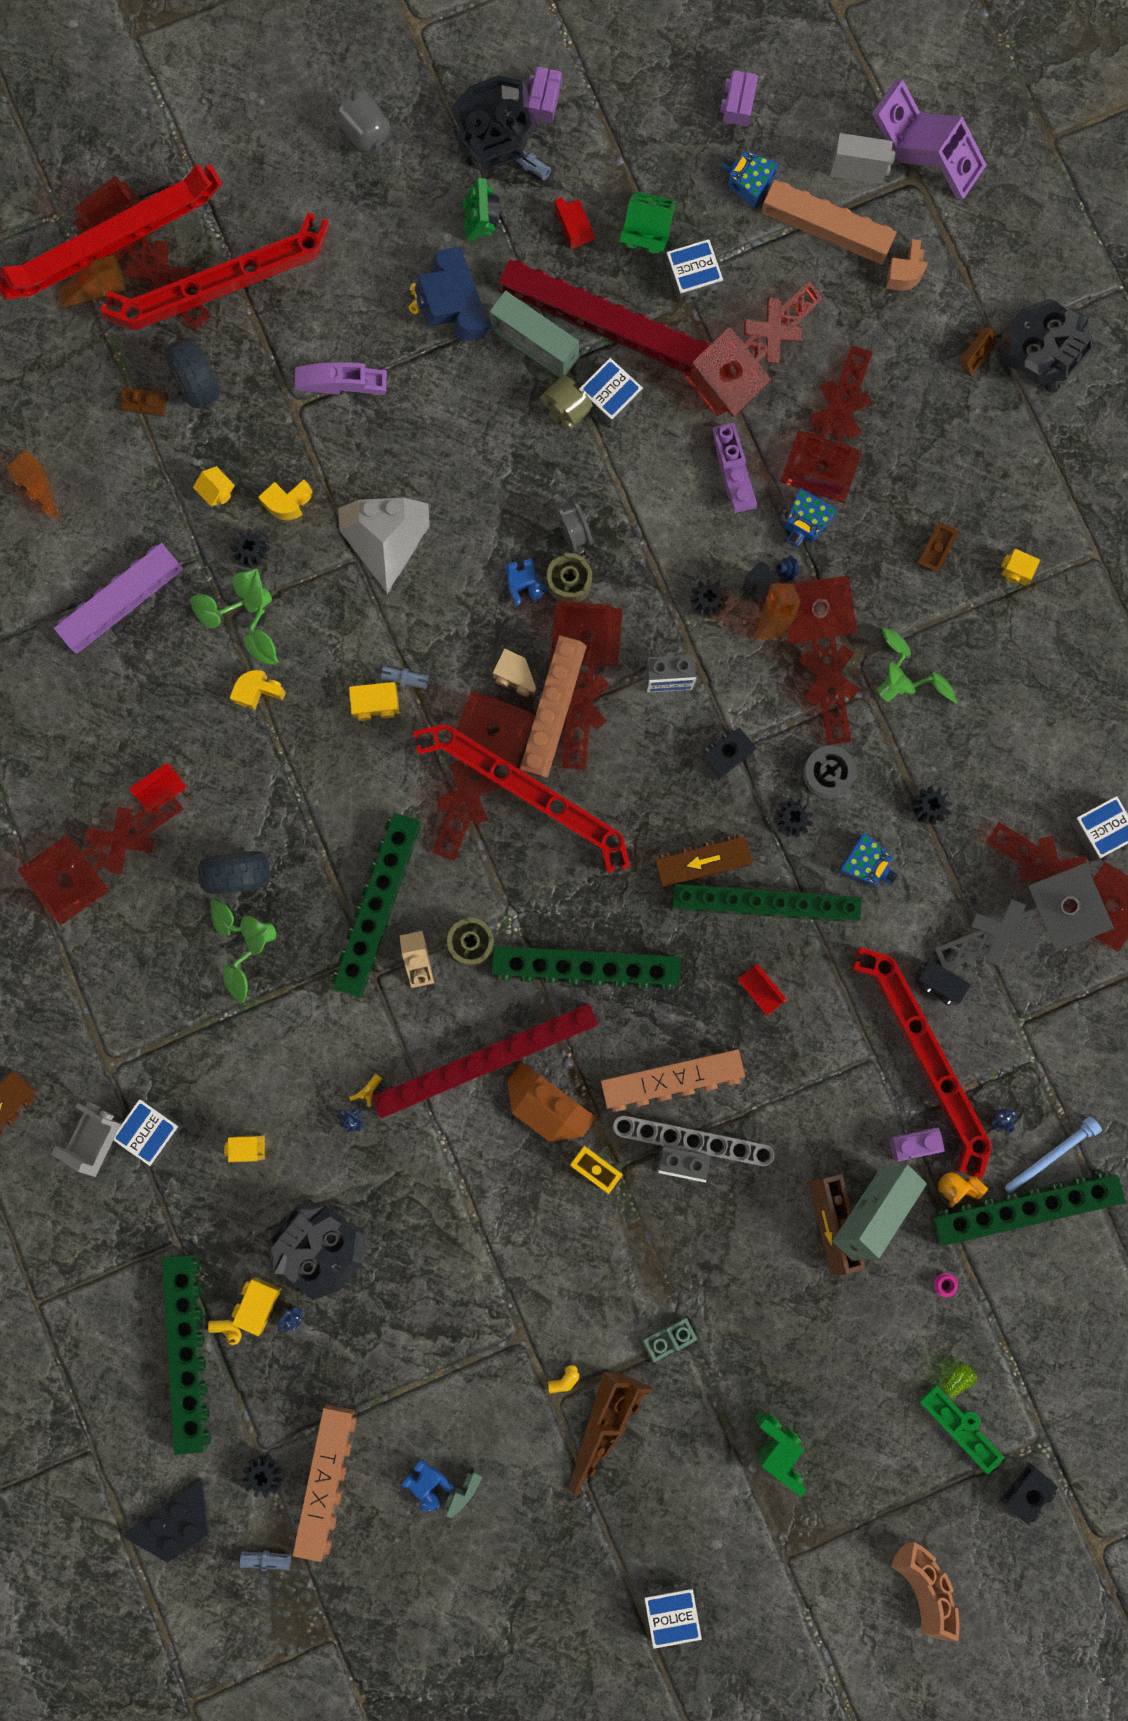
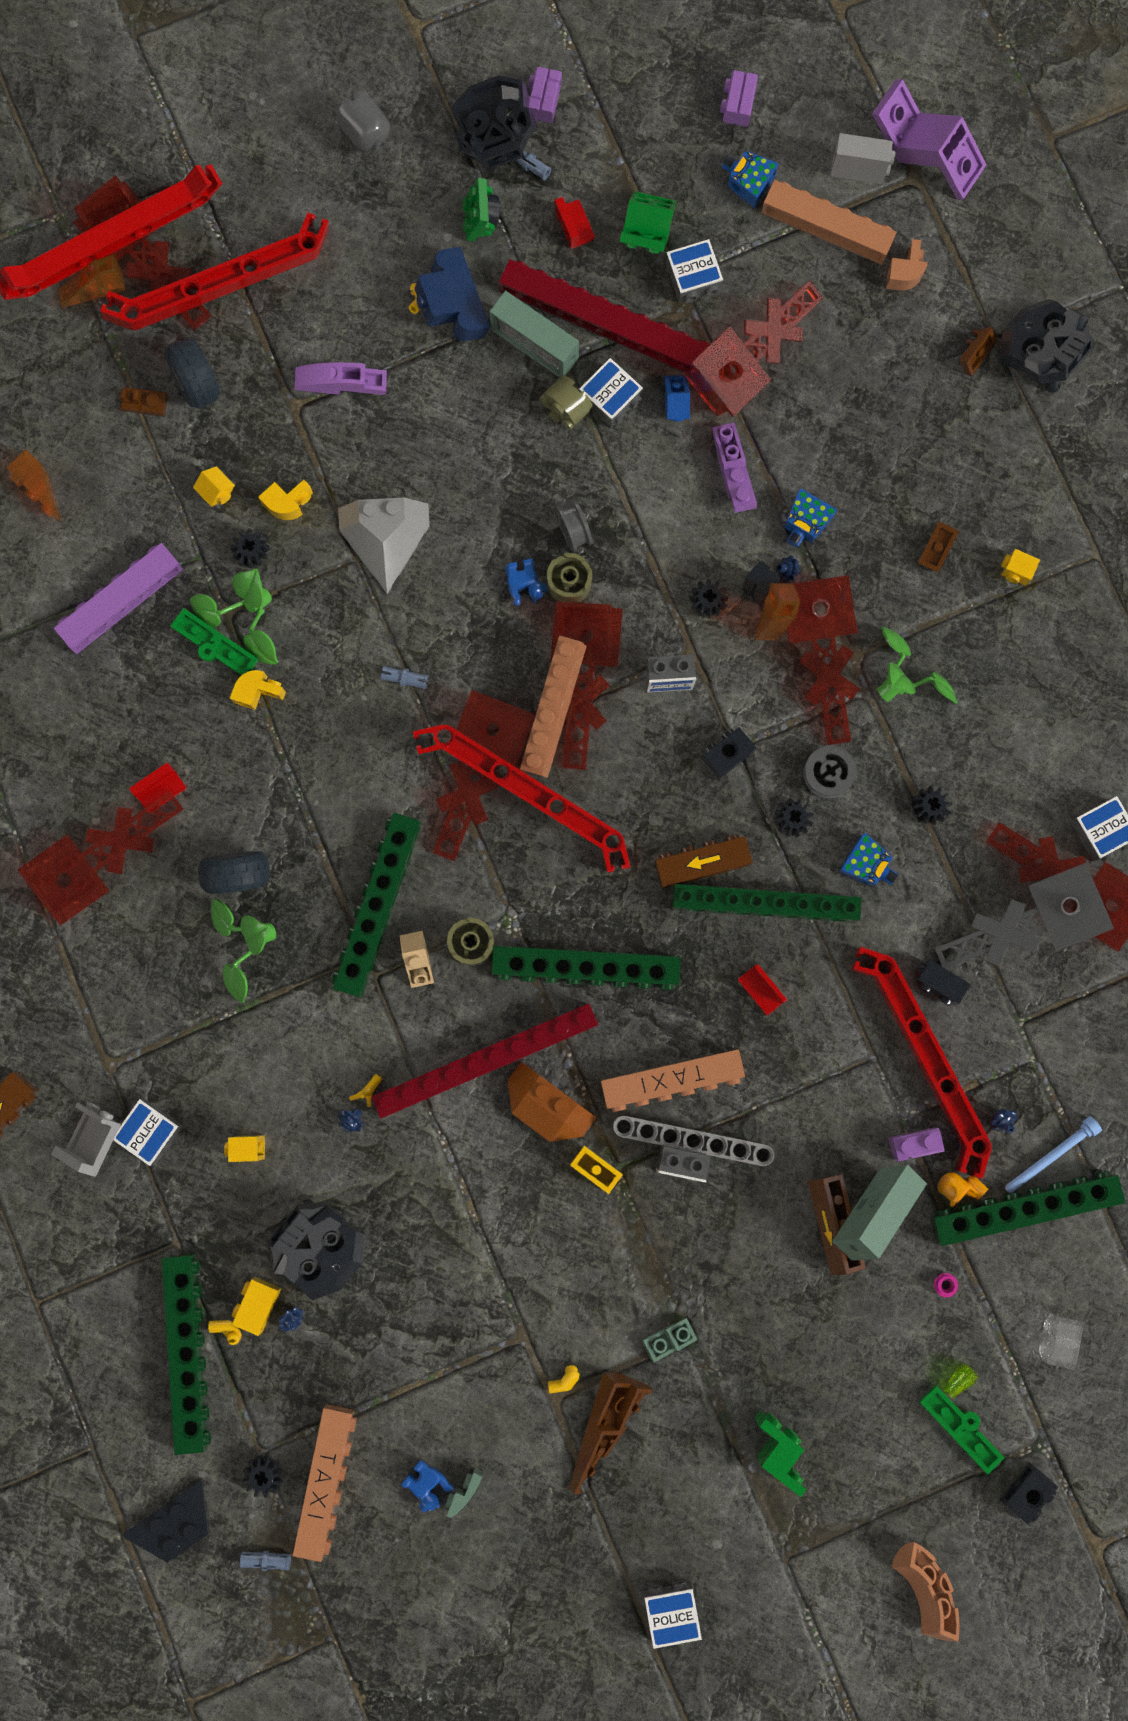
yellow brick [349,682,400,721] -> none
tan slope [493,649,536,697] -> none
clear red piece [780,345,873,503] -> none
none -> green hinge [170,608,259,676]
none -> blue slope [664,375,690,422]
none -> clear brick [1039,1313,1084,1370]

